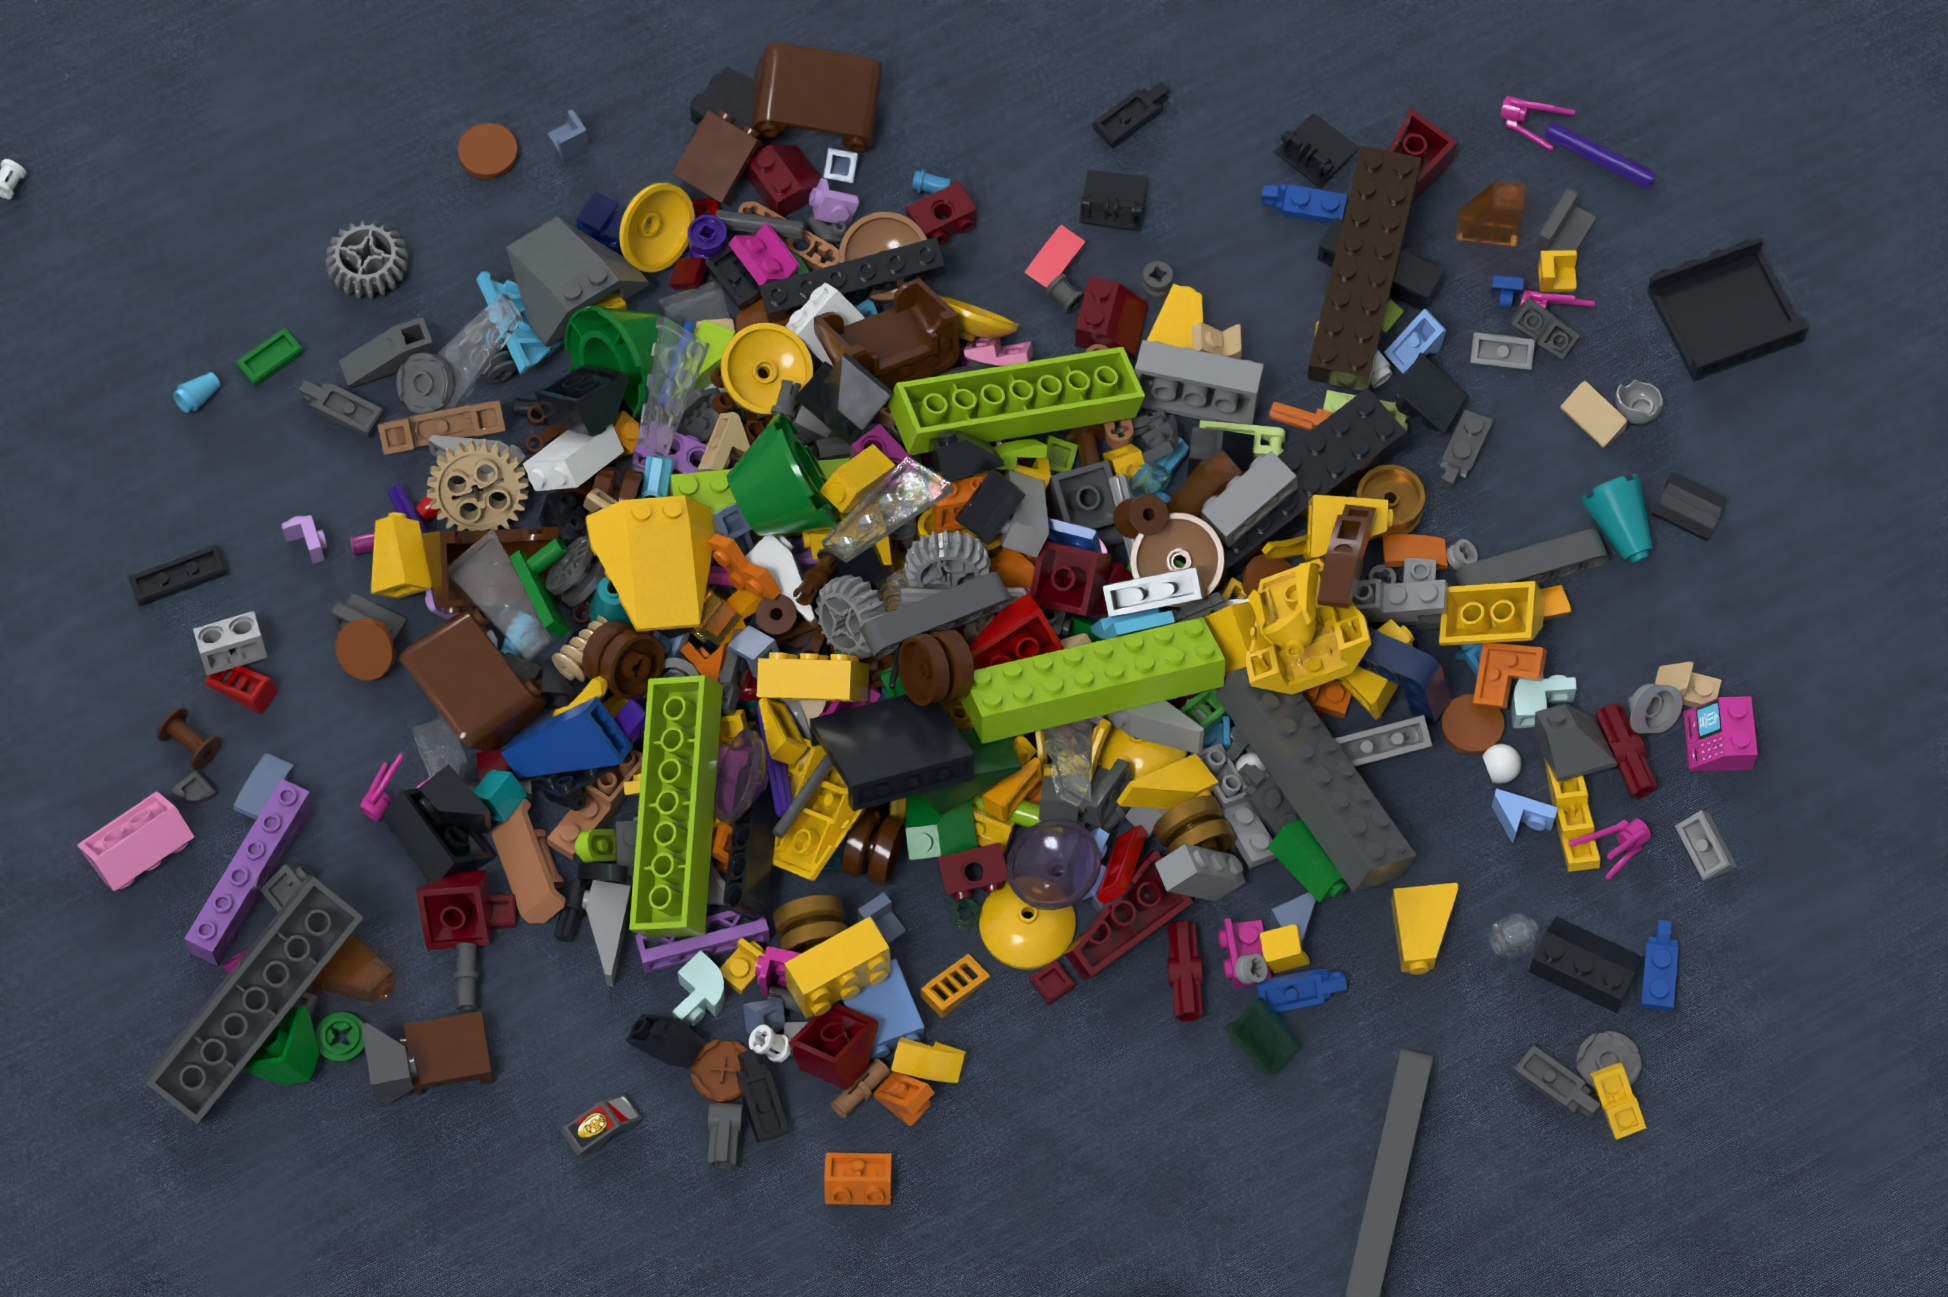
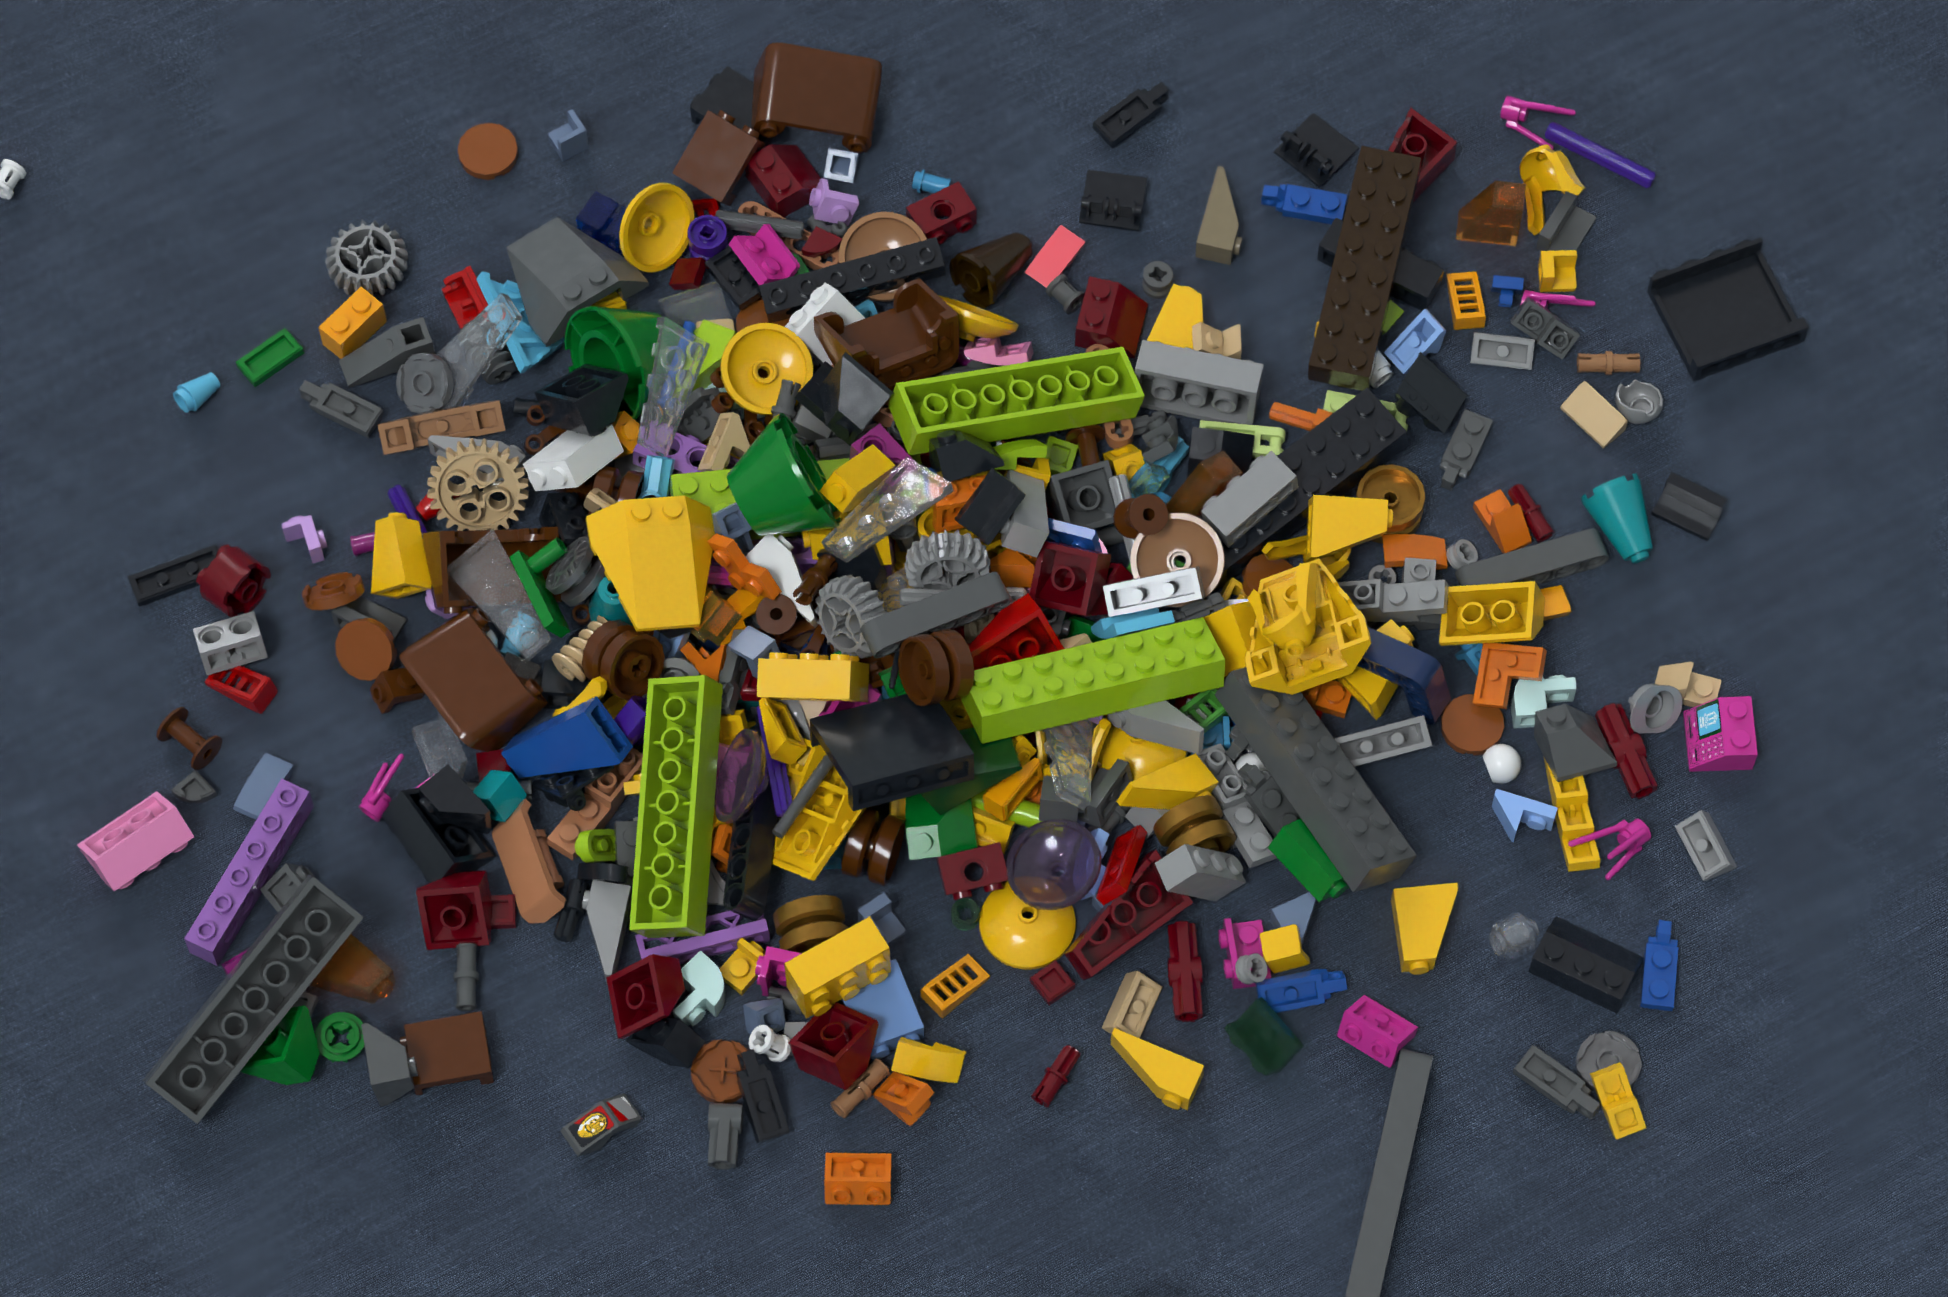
reddish brown slope [1317,504,1377,609] -> none
none -> dark red brick [196,544,271,617]
none -> dark orange tile [301,572,365,610]
none -> light orange brick [318,287,387,359]
none -> reddish brown bracket [370,667,425,714]
none -> red hinge [442,266,496,330]
none -> dark red slope [606,954,685,1039]
none -> dark red tile [801,226,843,258]
none -> dark brown cone [949,232,1032,308]
none -> dark red axle [1031,1045,1080,1108]
none -> tan slope [1102,971,1163,1038]
none -> yellow slope [1111,1028,1204,1110]
none -> dark tan slope [1195,166,1243,265]
none -> dark pink bracket [1337,995,1418,1068]
none -> light orange slope [1446,271,1486,330]
none -> orange slope [1473,489,1532,554]
none -> dark red axle [1508,483,1555,543]
none -> yellow piece [1519,144,1585,235]
none -> medium nougat pin [1577,351,1640,375]

